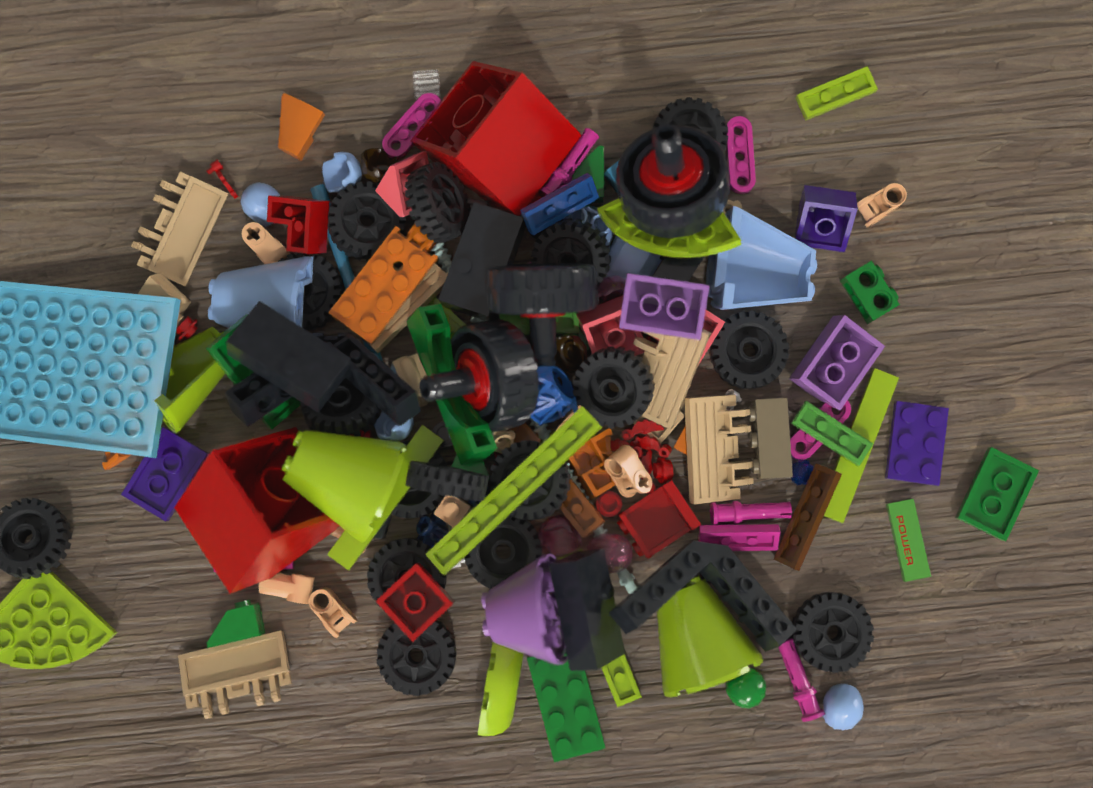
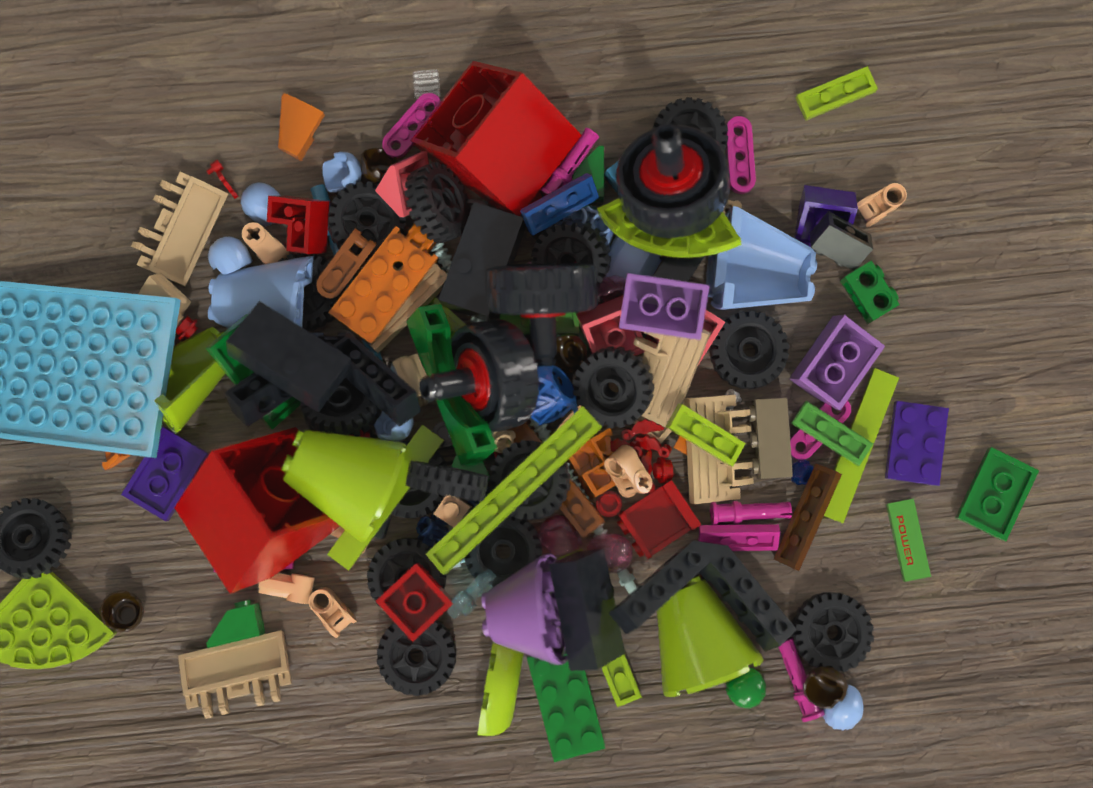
none -> dark brown hair [99,590,145,633]
none -> light blue hair [208,236,253,275]
none -> dark orange plate [317,228,377,298]
none -> clear light blue plate [447,569,497,619]
none -> lime plate [665,404,746,466]
none -> dark brown hair [803,666,848,709]
none -> pearl dark grey brick [810,211,873,271]

